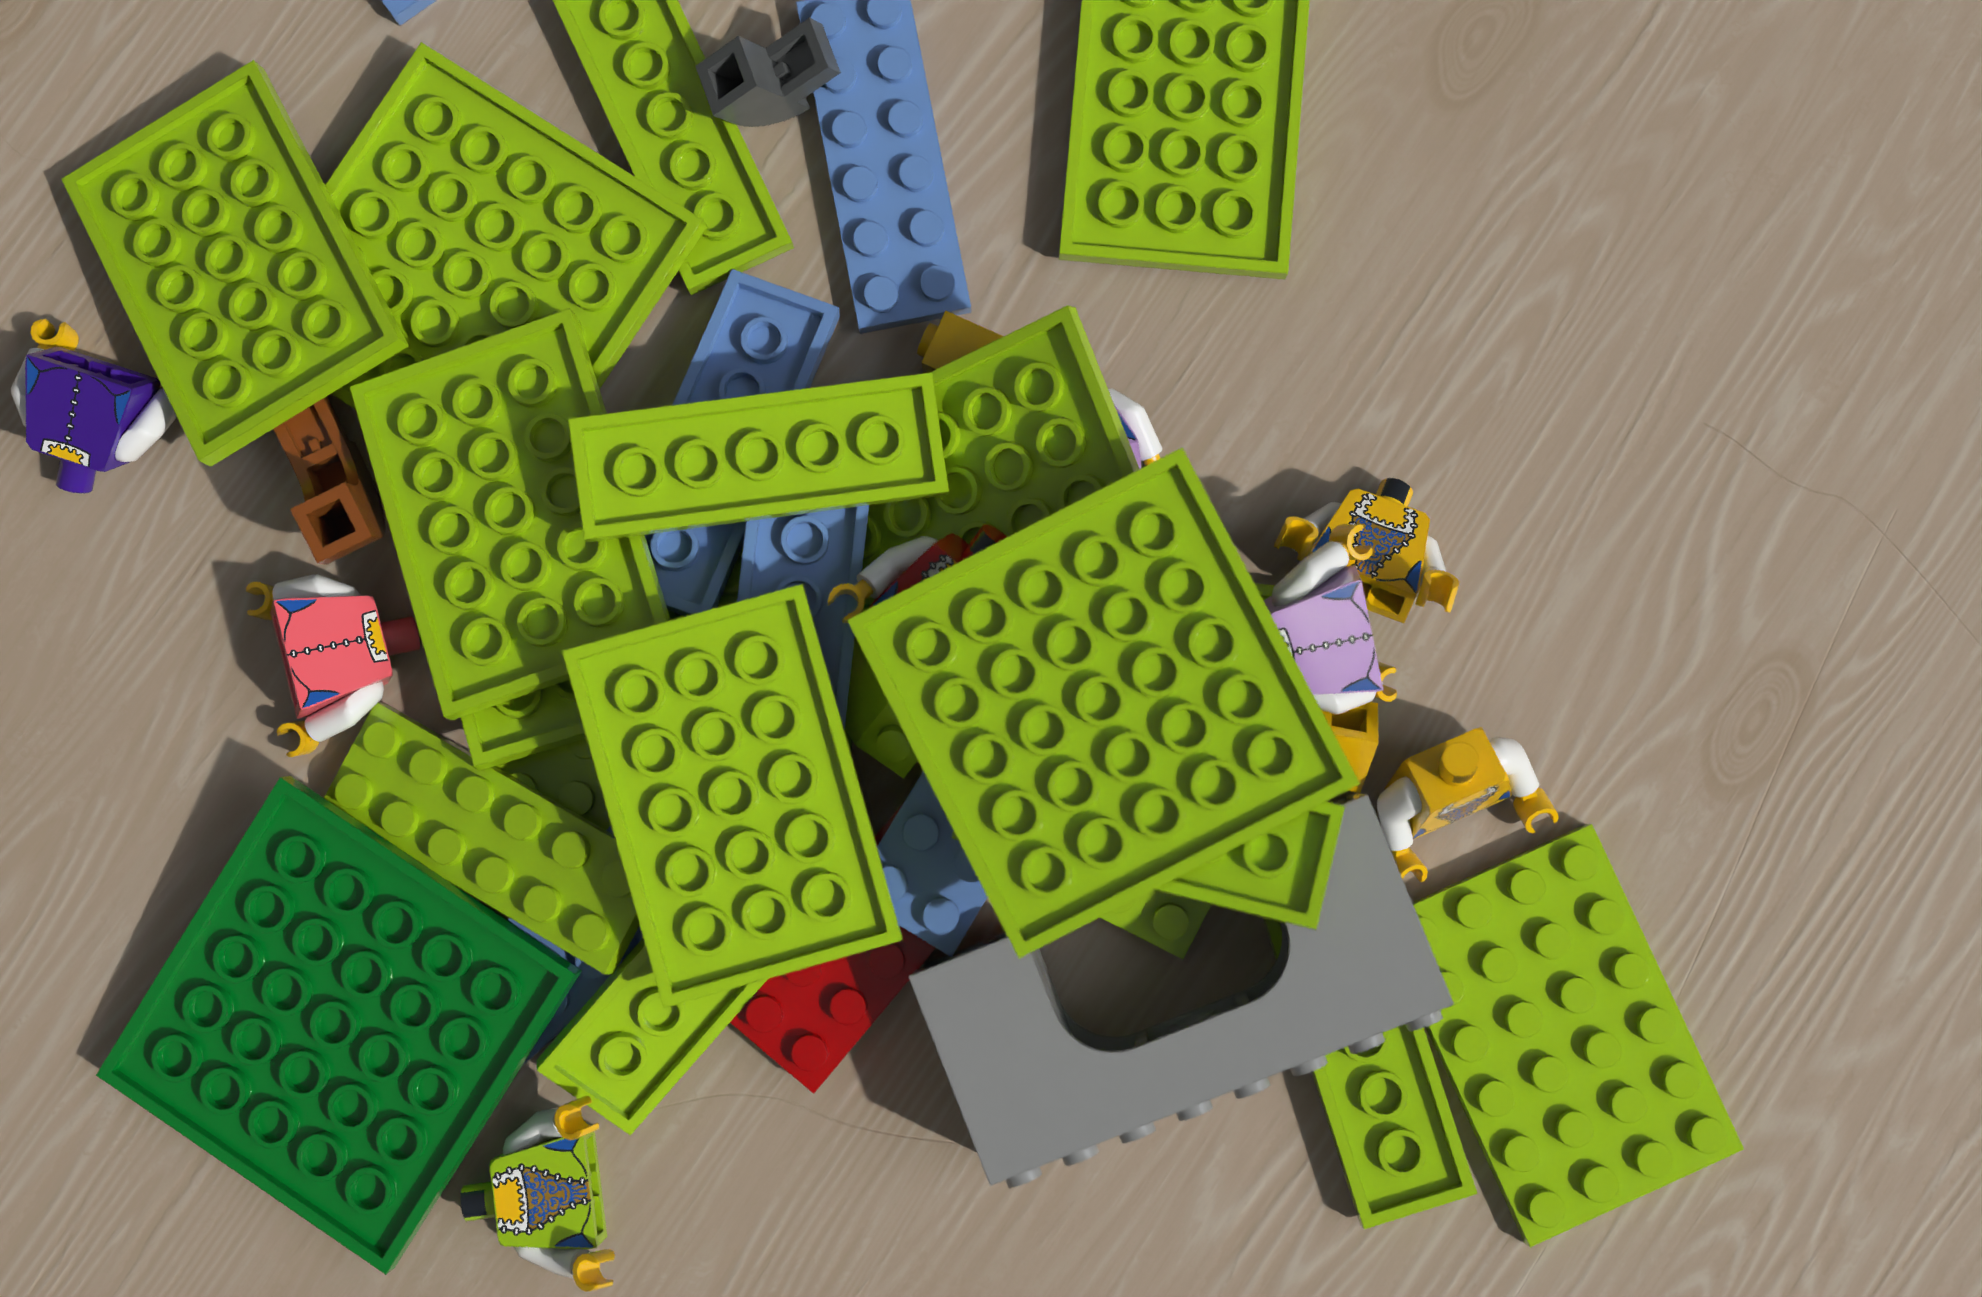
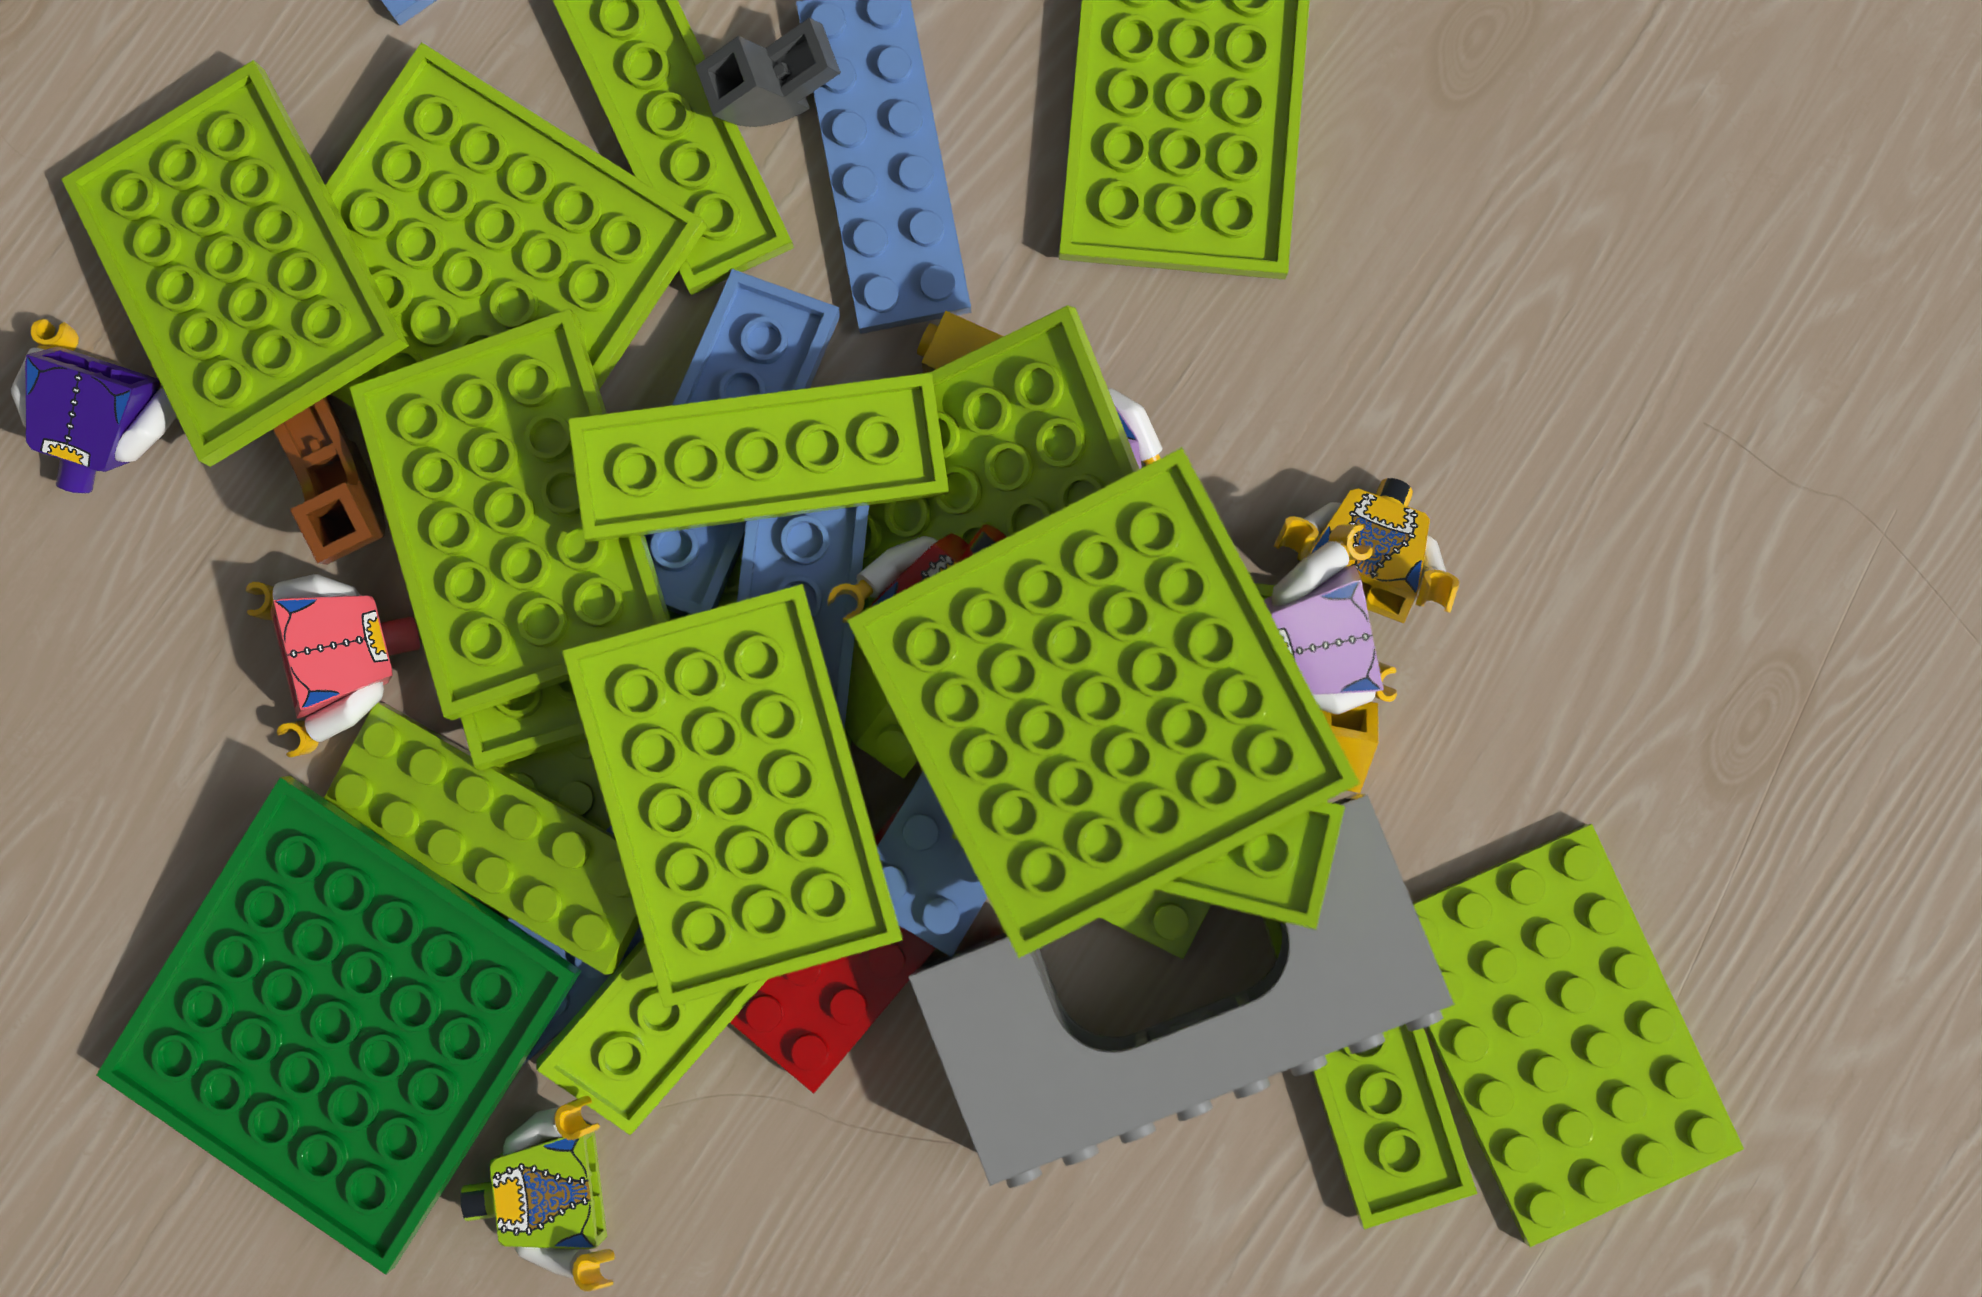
torso [1377,727,1559,882] -> none

